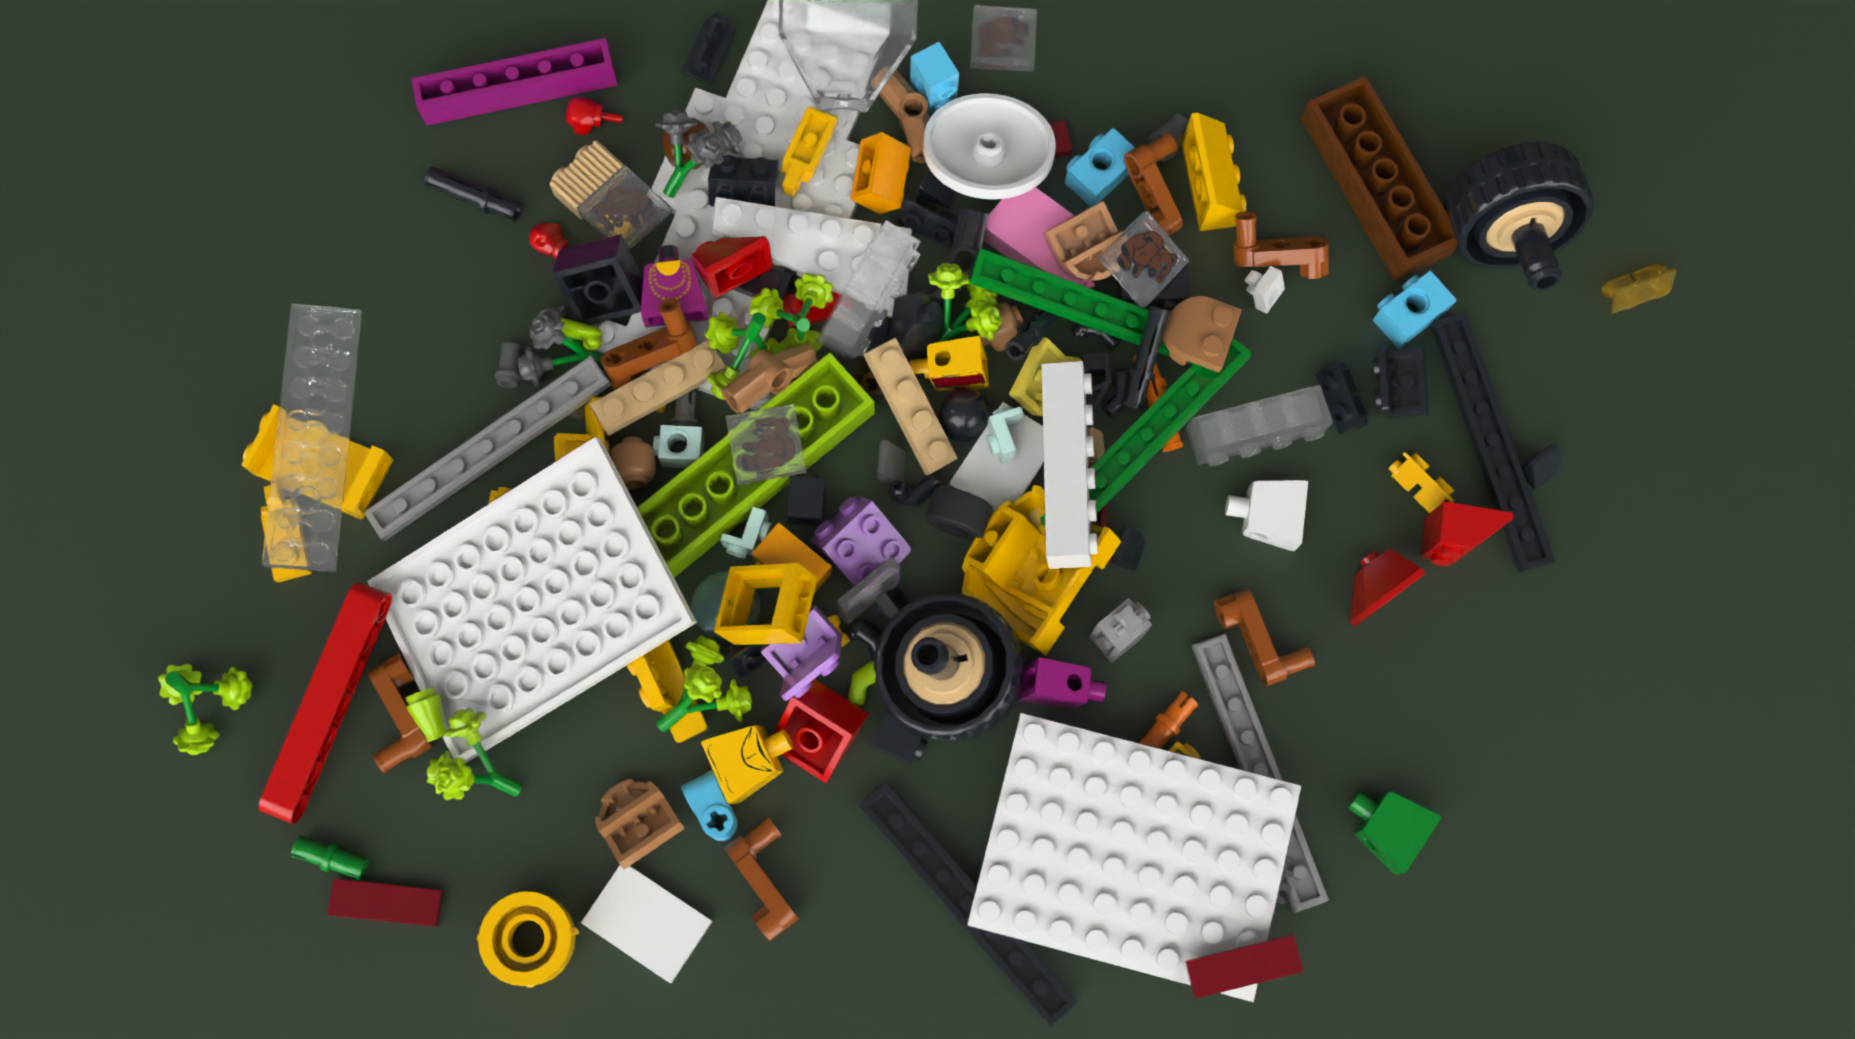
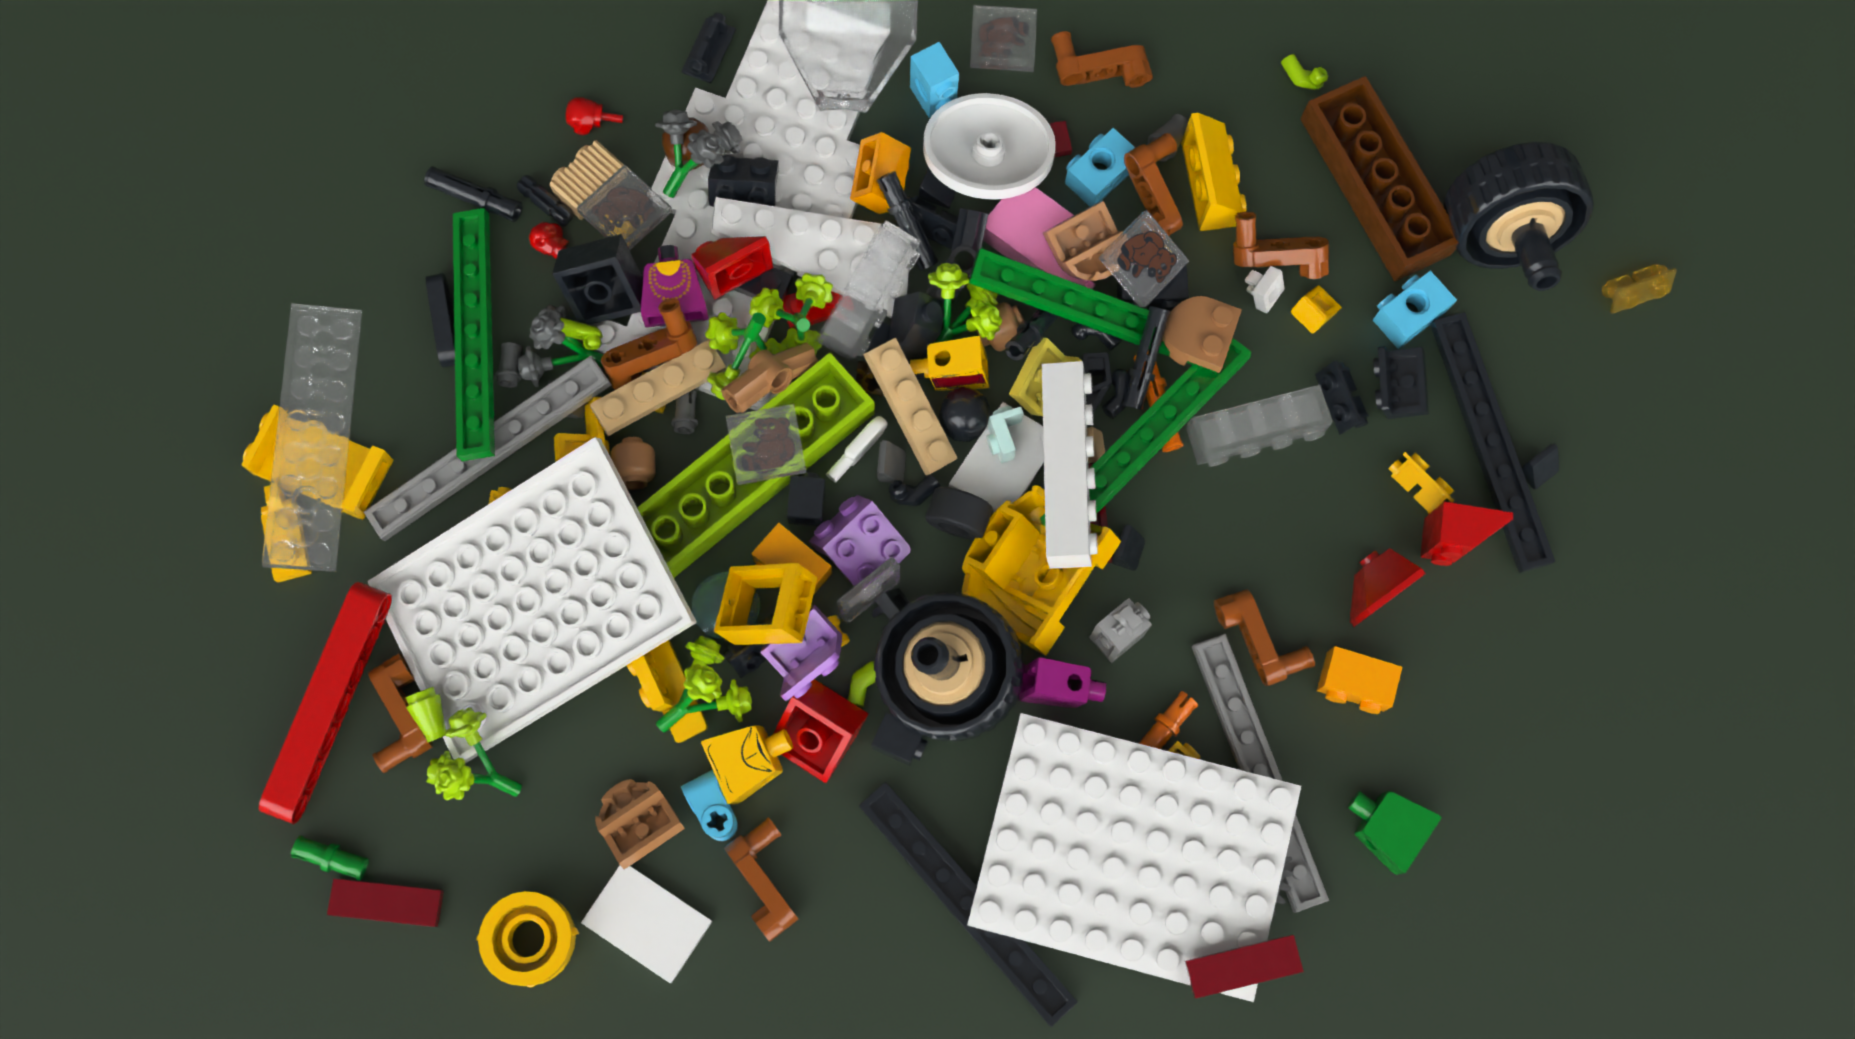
lime plant [158,663,253,755] -> none
magenta brick [411,38,618,126] -> none
light aqua brick [653,425,705,468] -> none
light aqua bracket [720,507,772,559] -> none
yellow hinge [781,106,839,198] -> none
black arm [846,619,882,661] -> none
medium nougat piece [873,68,930,164] -> none
white torso [1225,480,1308,551] -> none
none -> black beam [426,273,455,368]
none -> green plate [453,208,495,461]
none -> black axle [516,175,574,226]
none -> white piece [826,416,887,483]
none -> black pin [876,171,939,270]
none -> dark orange beam [1051,31,1153,88]
none -> lime arm [1281,54,1328,90]
none -> yellow slope [1291,285,1342,333]
none -> light orange brick [1317,646,1402,714]

